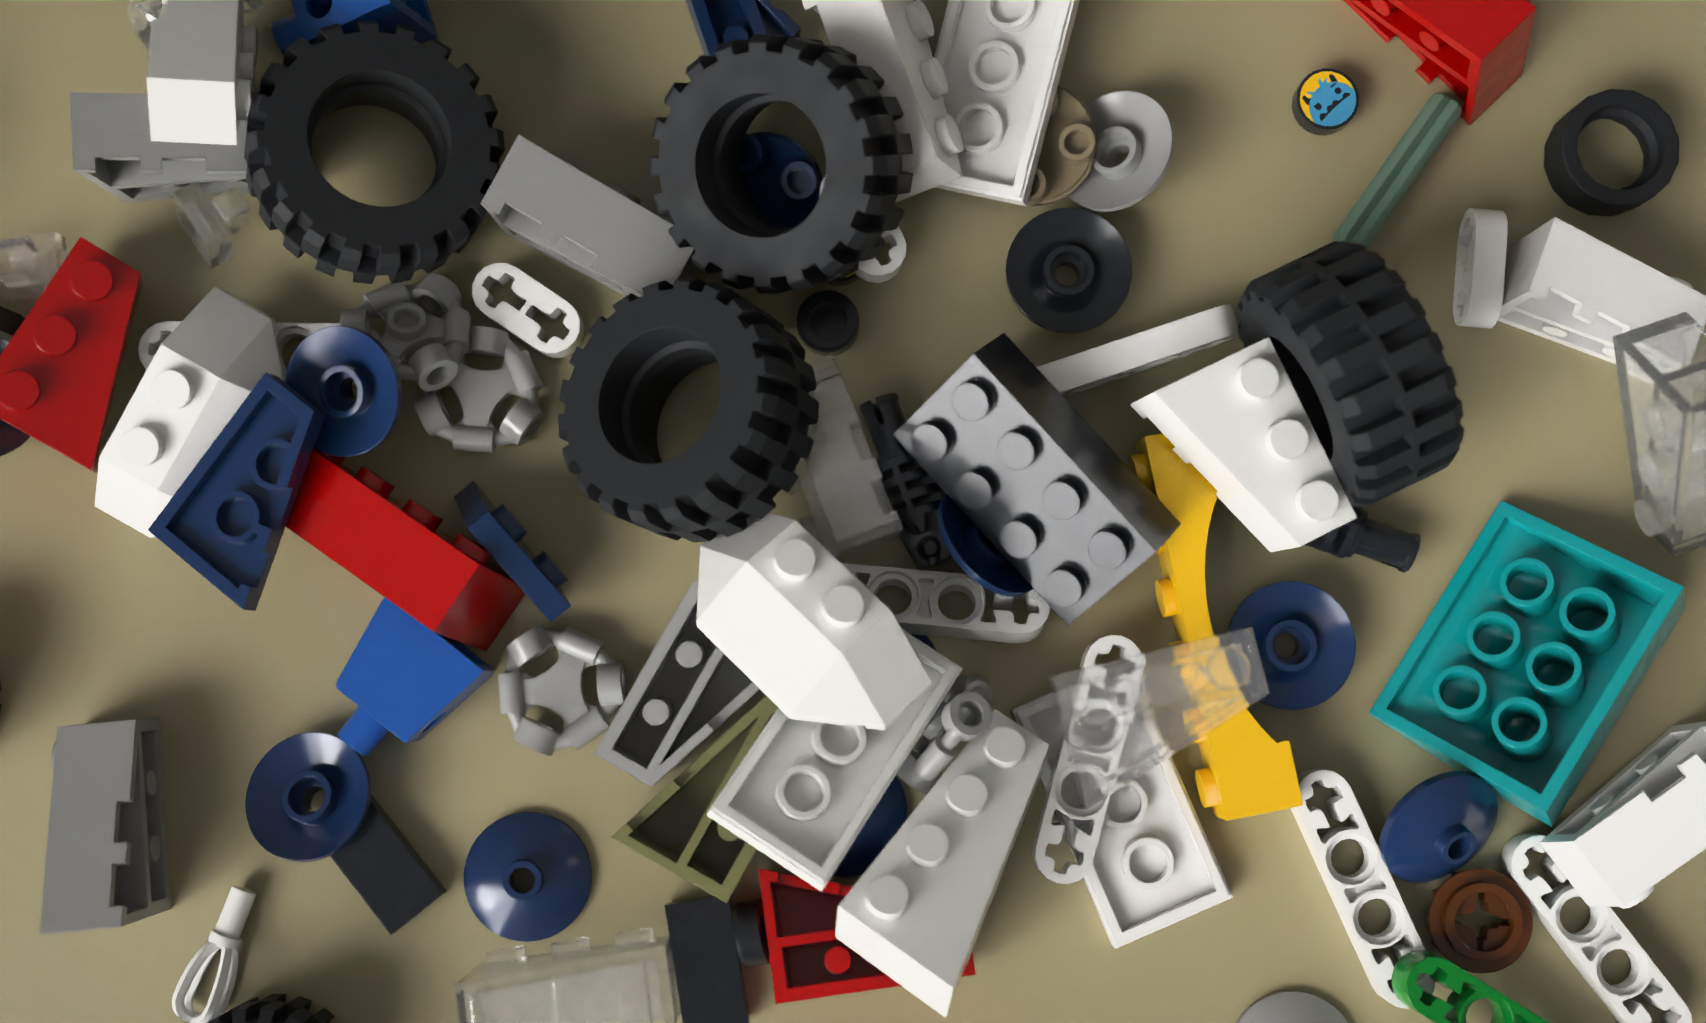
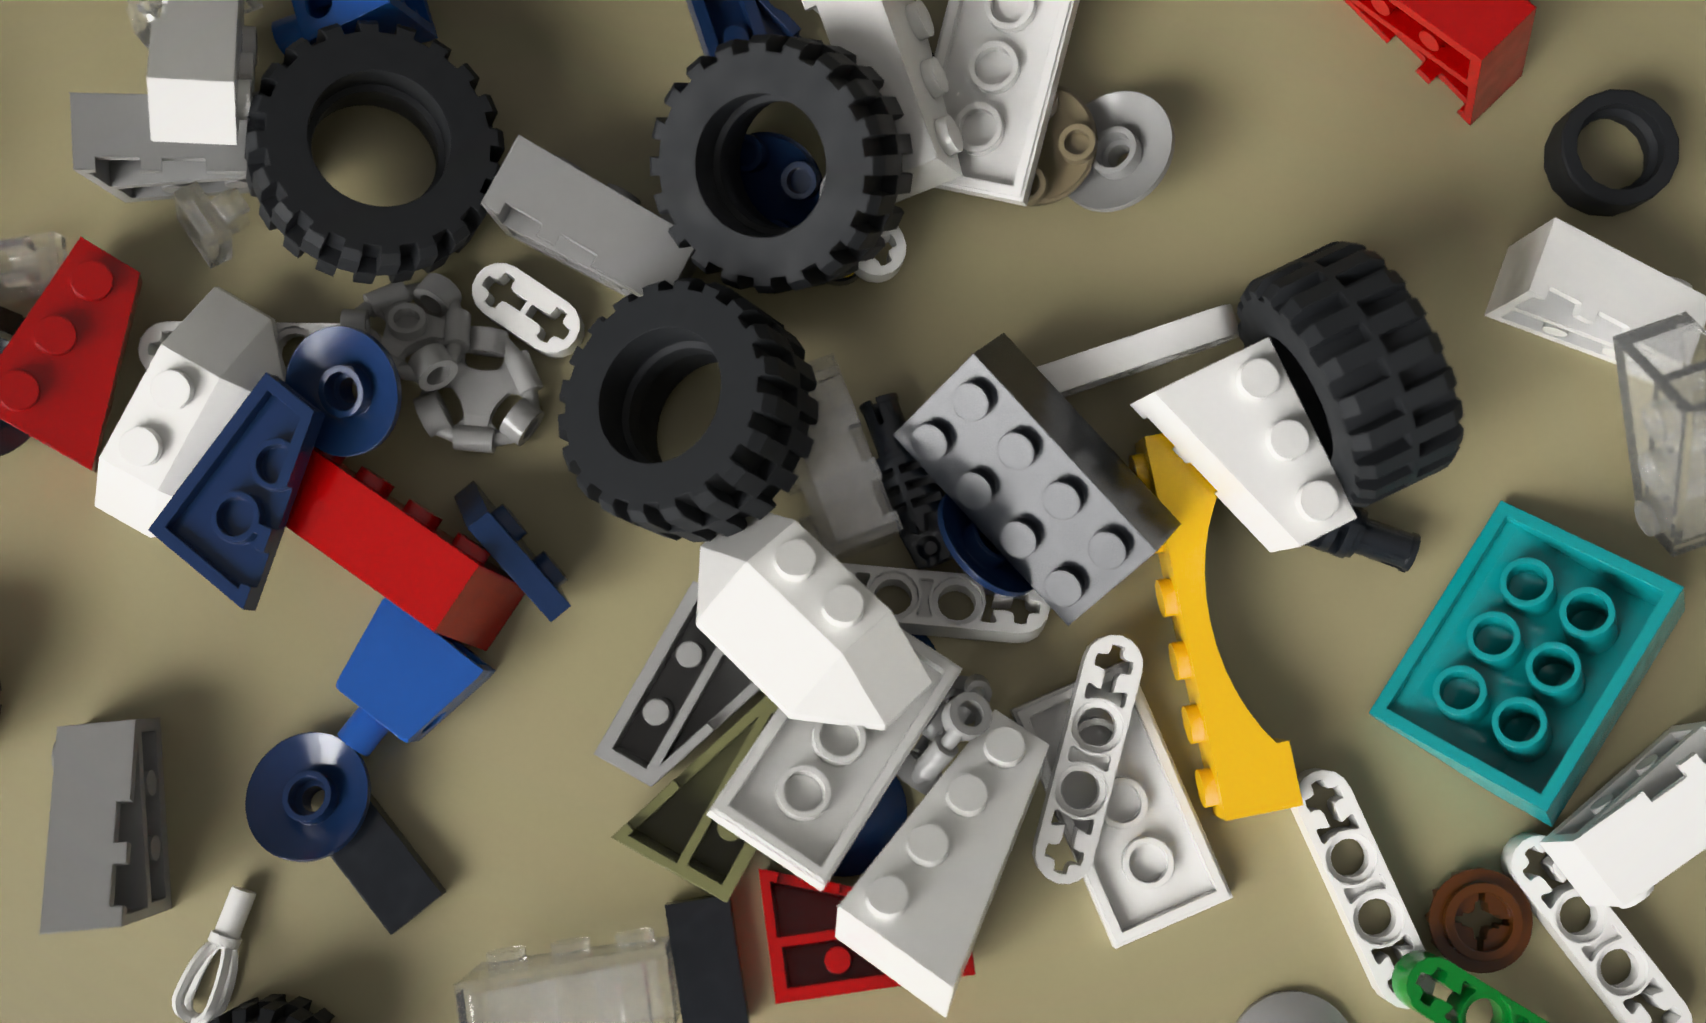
dark blue dish [464,812,592,942] -> none
light grey piece [498,624,627,756] -> none
black tile [732,898,770,968] -> none
black tile [797,290,859,356] -> none
black dish [1005,208,1132,334] -> none
clear wedge [1048,627,1270,809] -> none
dark blue dish [1226,581,1356,710] -> none
tile [1292,68,1359,136] -> none
sand green axle [1333,92,1462,249] -> none
dark blue dish [1380,771,1498,883] -> none
white beam [1453,208,1508,329] -> none

